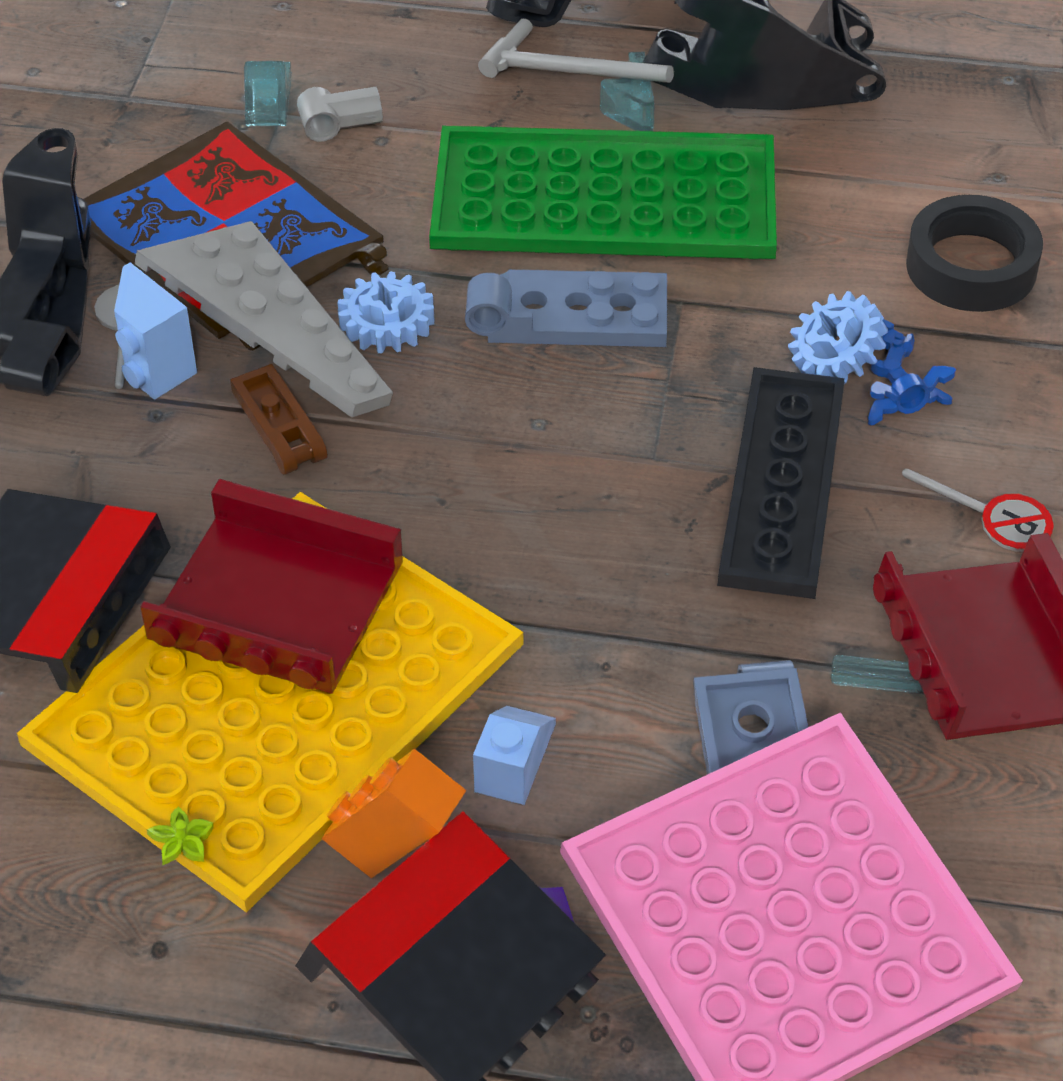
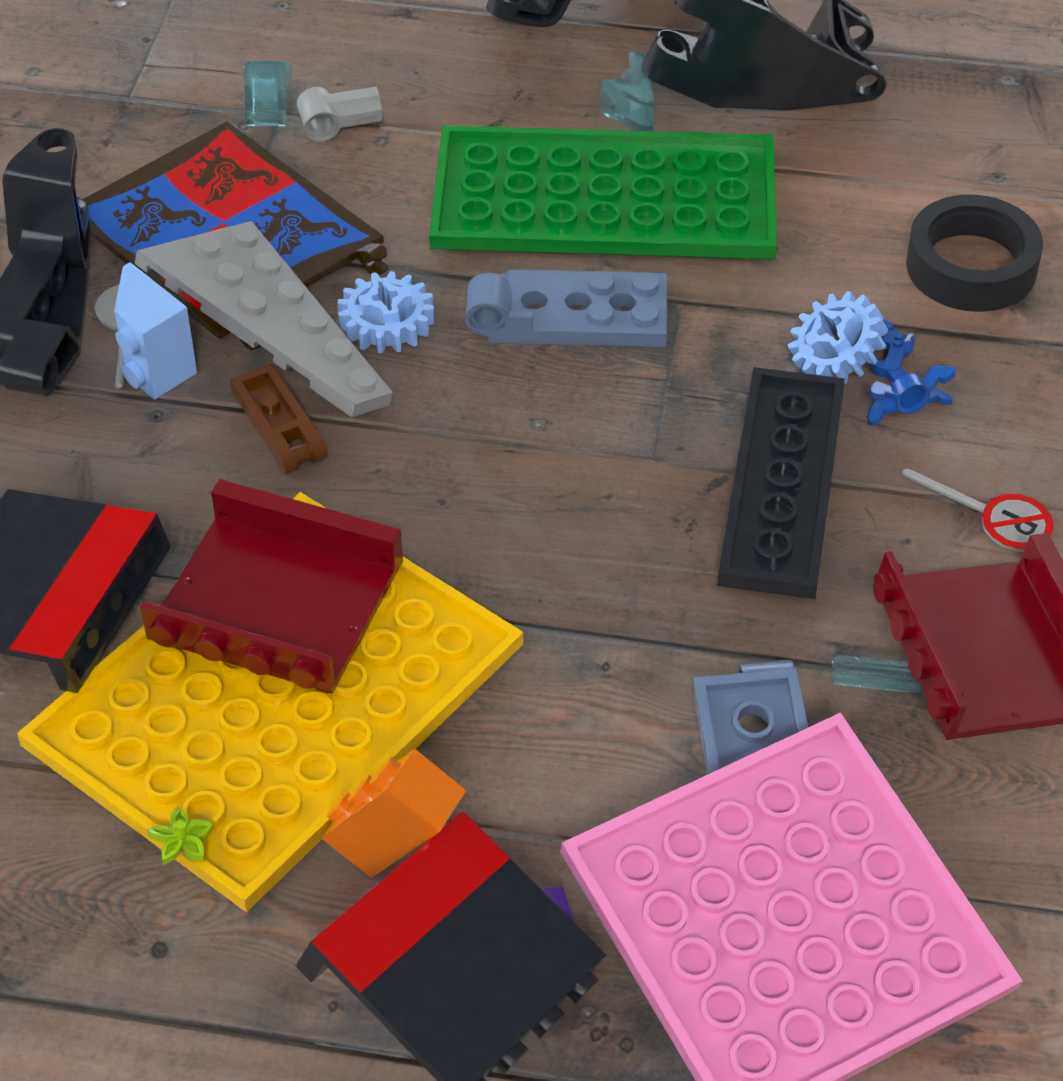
light blue slope [473,706,556,805] -> none
light grey bar [478,18,674,83] -> none

